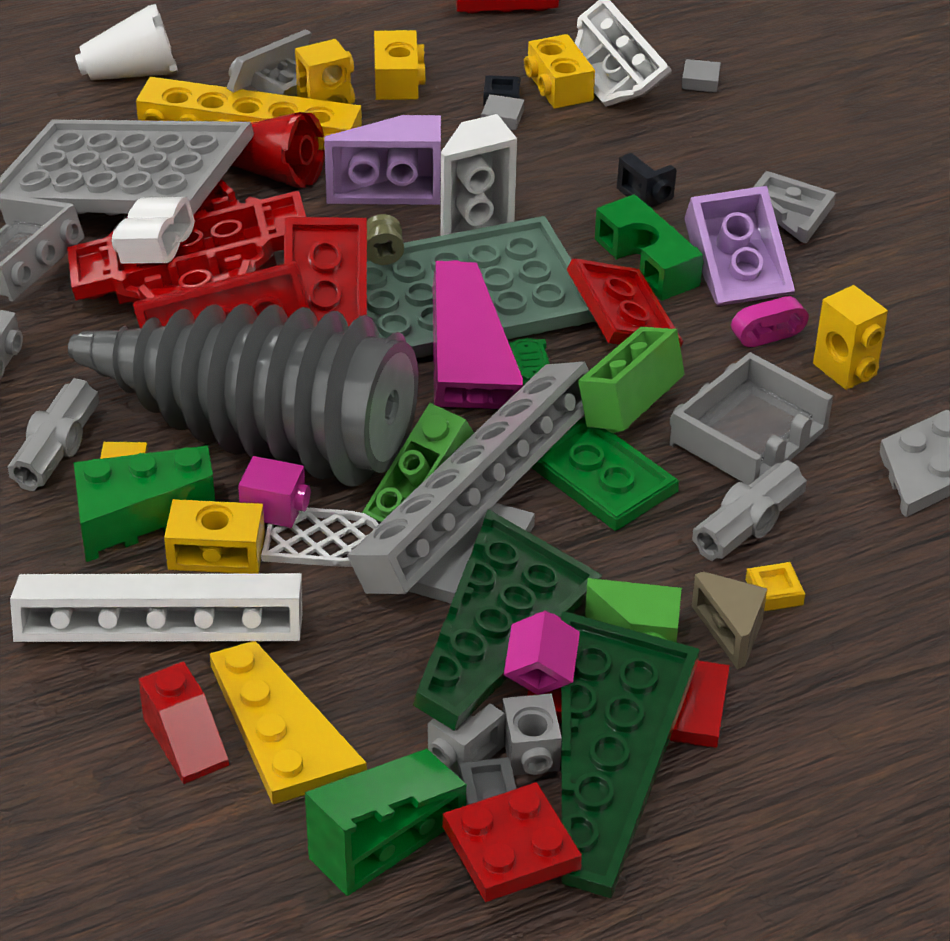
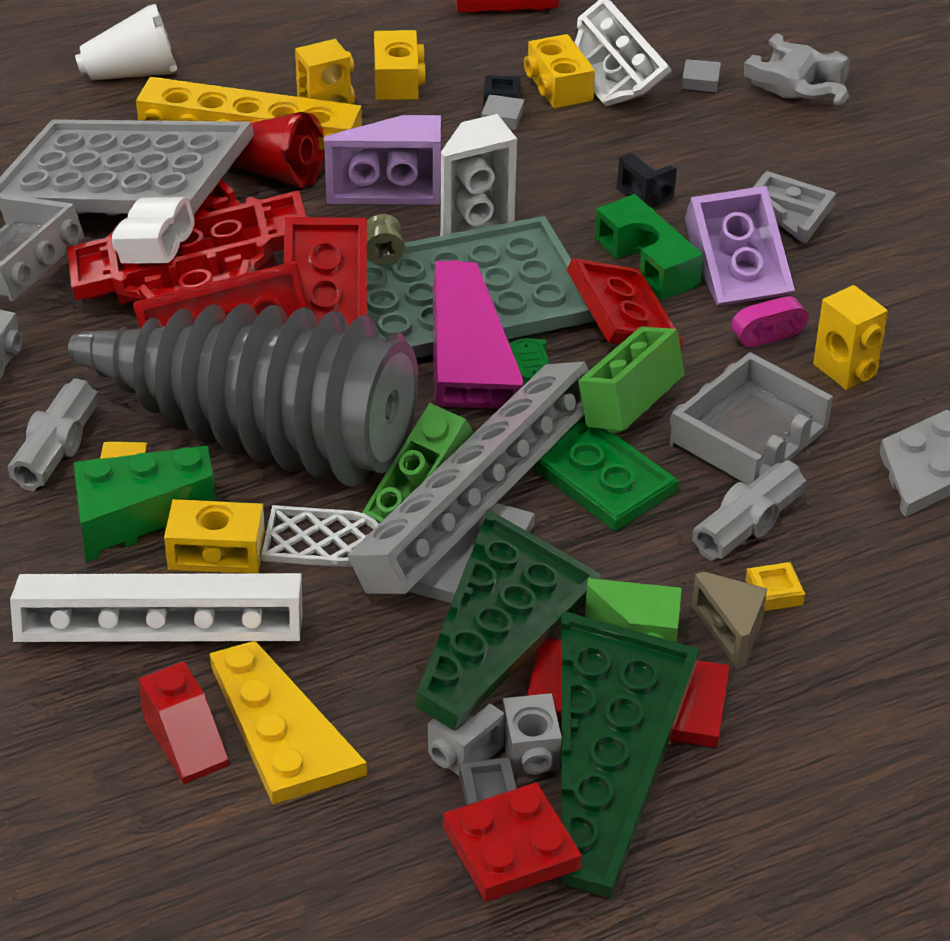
light grey bracket [227,29,312,96] -> none
dark pink brick [238,456,311,528] -> none
green wedge [305,749,467,896] -> none
dark pink brick [504,610,580,695] -> none
none -> light grey animal [744,33,850,106]

